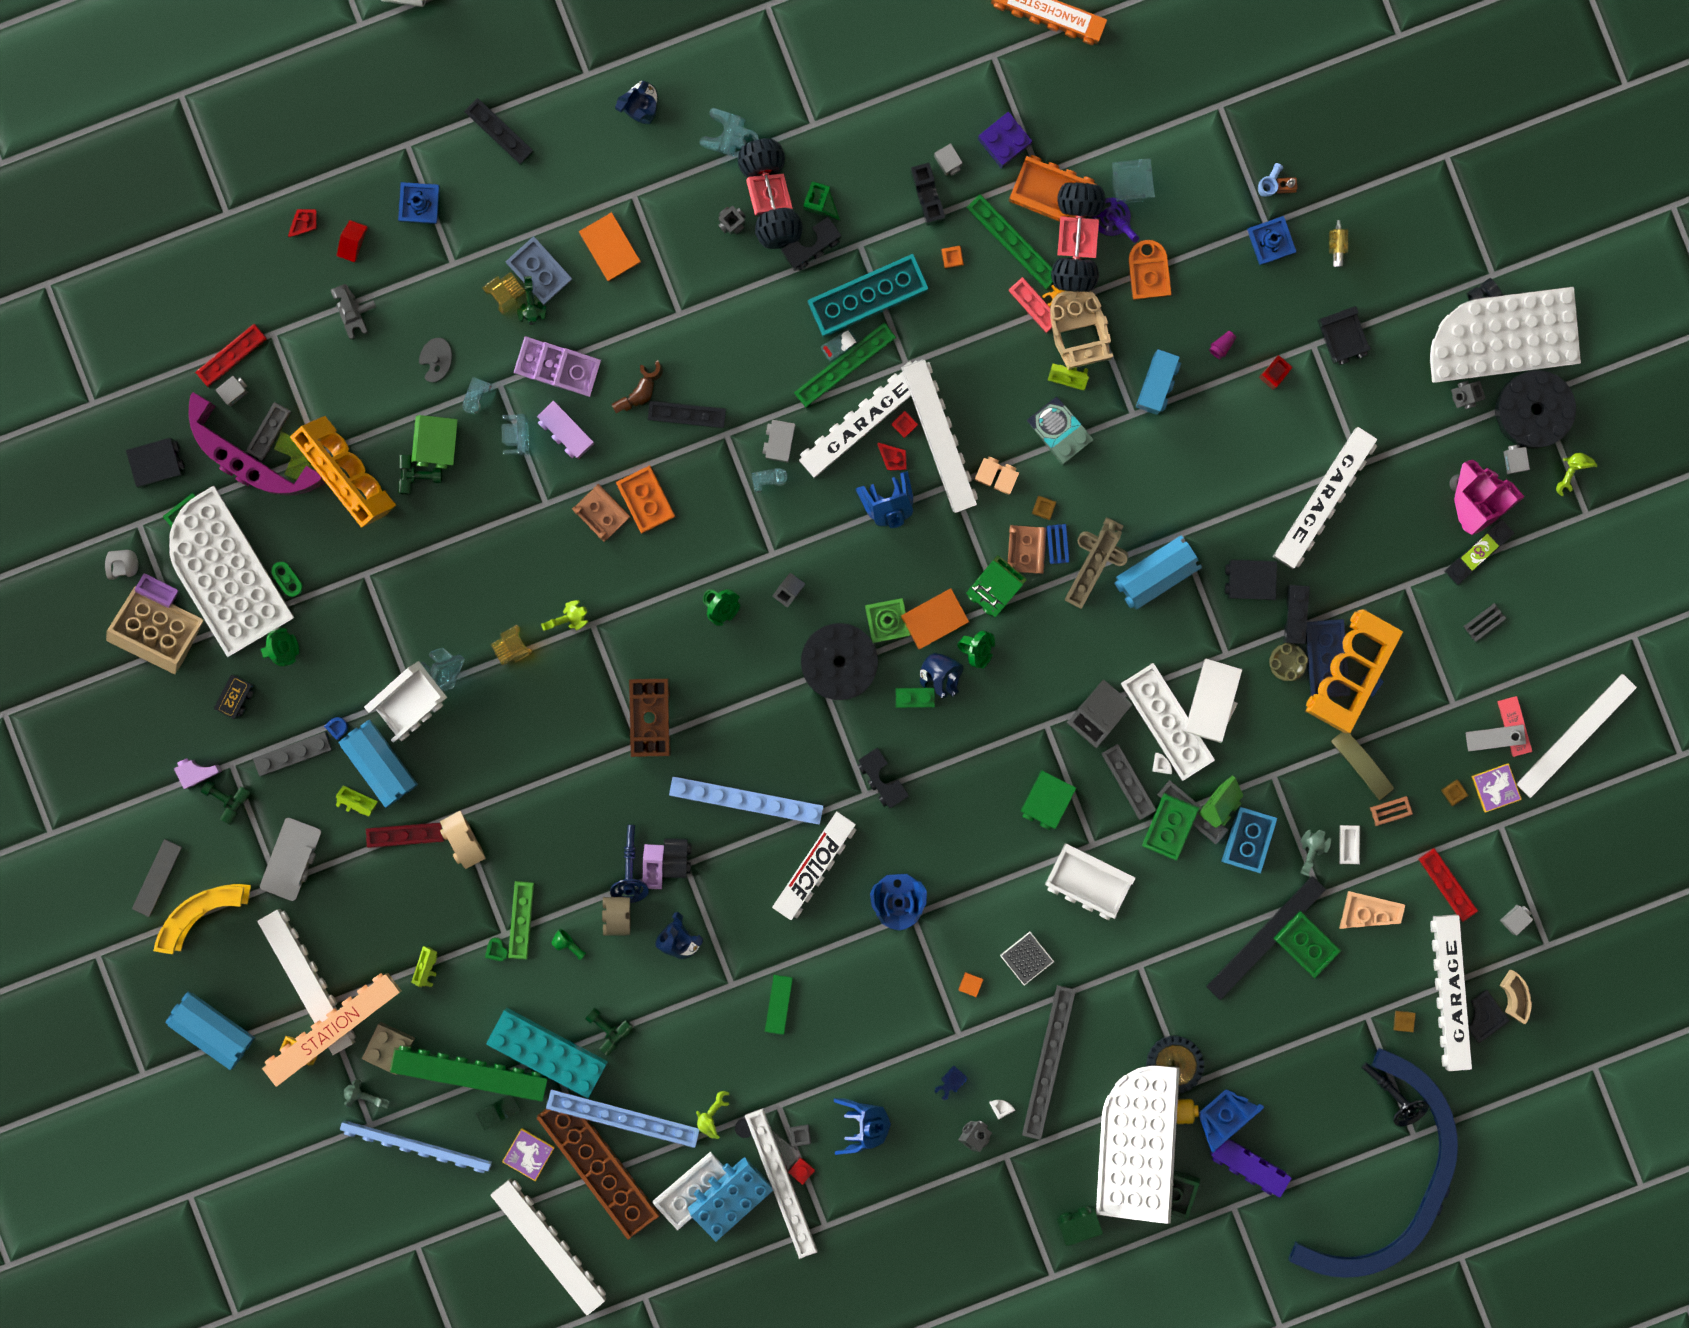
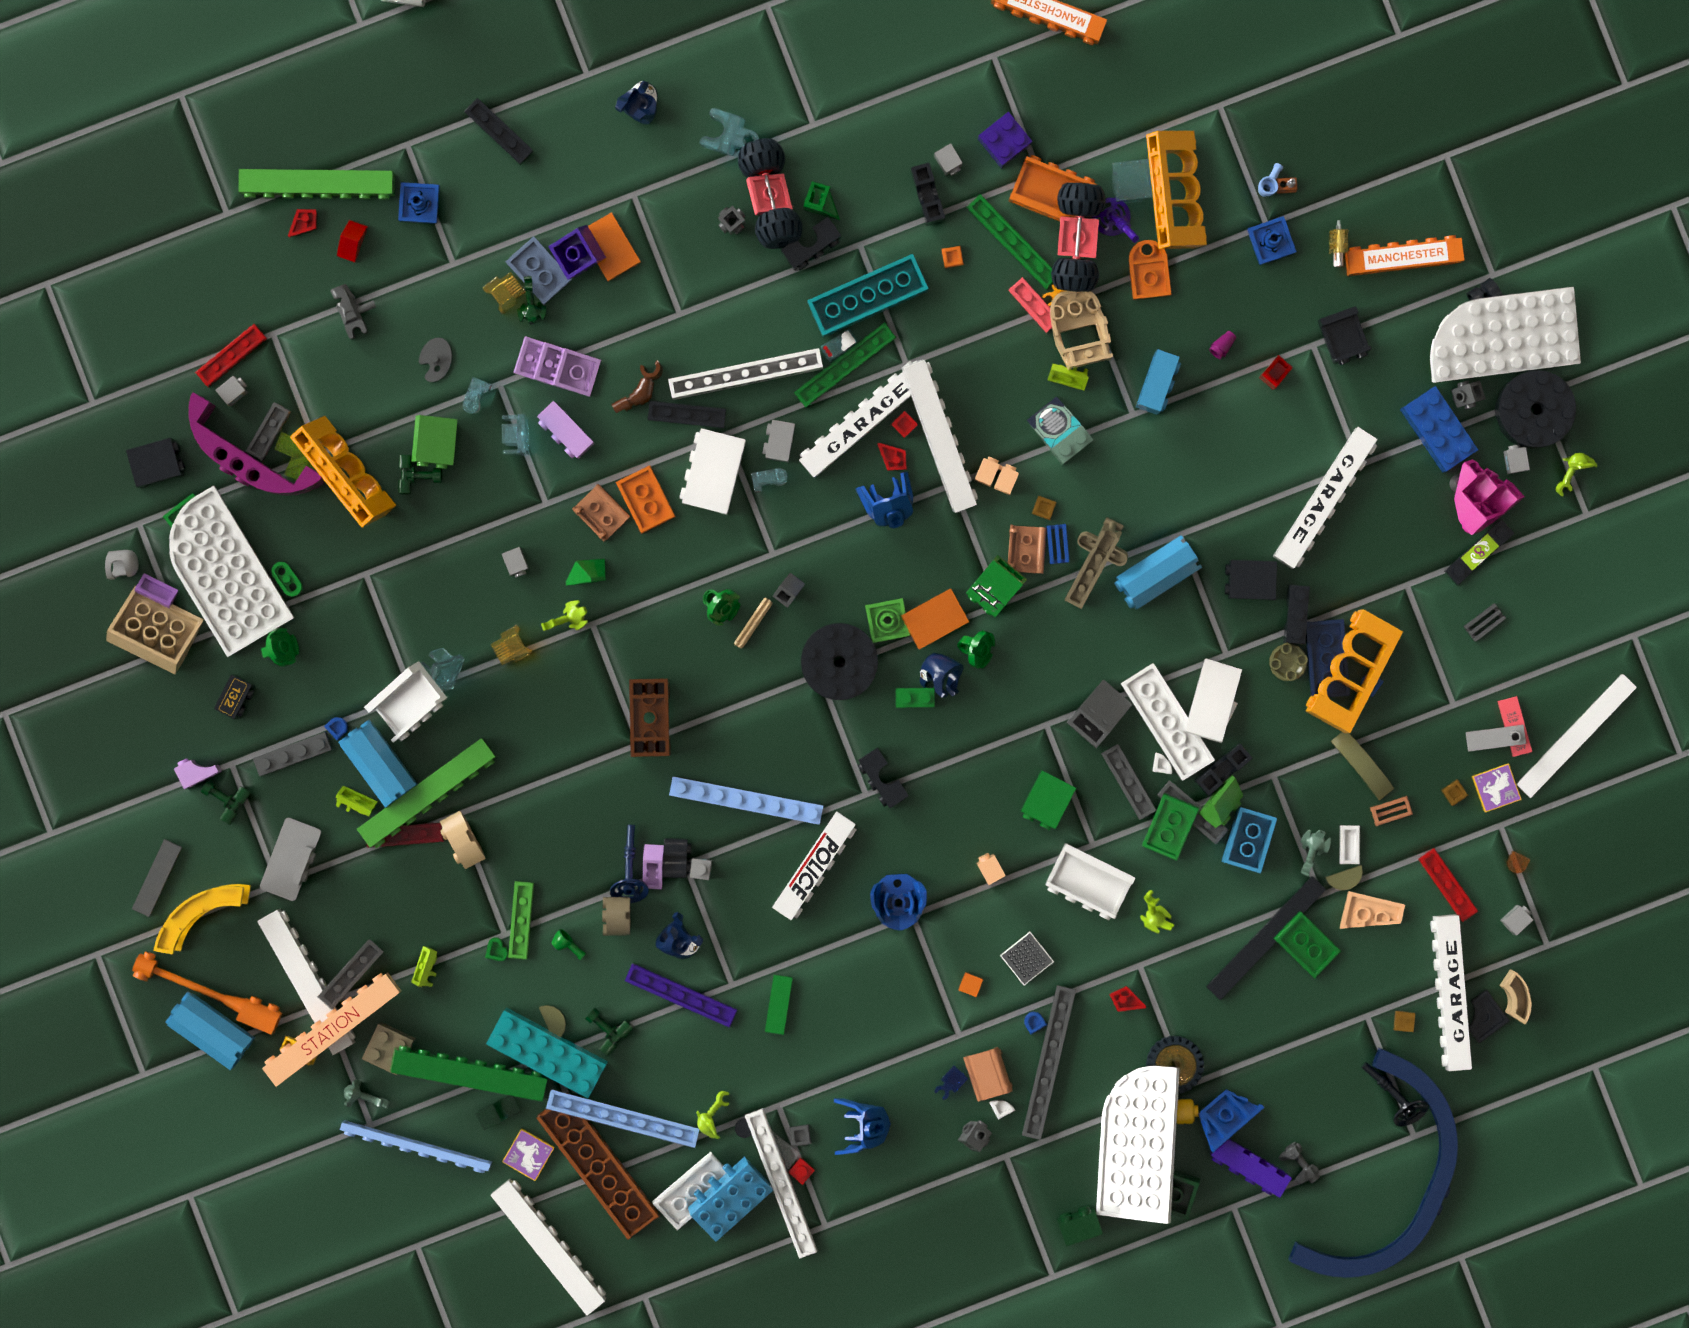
none -> orange bar [132,951,282,1035]
none -> bright green brick [239,169,395,200]
none -> dark grey plate [317,939,383,1010]
none -> bright green brick [357,738,496,848]
none -> light grey brick [502,547,529,578]
none -> olive tile [539,1005,566,1037]
none -> dark purple brick [548,225,606,280]
none -> green slope [566,559,606,586]
none -> dark purple tile [625,963,737,1028]
none -> white brick [668,348,823,400]
none -> white panel [680,428,746,515]
none -> light grey brick [690,858,712,880]
none -> tan axle [734,598,773,649]
none -> nougat piece [963,1047,1013,1102]
none -> light nougat piece [976,853,1006,885]
none -> blue tile [1024,1011,1047,1034]
none -> red piece [1109,986,1146,1012]
none -> lime piece [1140,890,1174,934]
none -> light orange fence [1146,131,1207,249]
none -> black arch [1194,743,1252,796]
none -> dark grey piece [1279,1142,1320,1184]
none -> olive tile [1325,865,1363,890]
none -> brick [1345,235,1464,276]
none -> blue brick [1400,386,1478,473]
none -> clear orange tile [1507,851,1530,873]

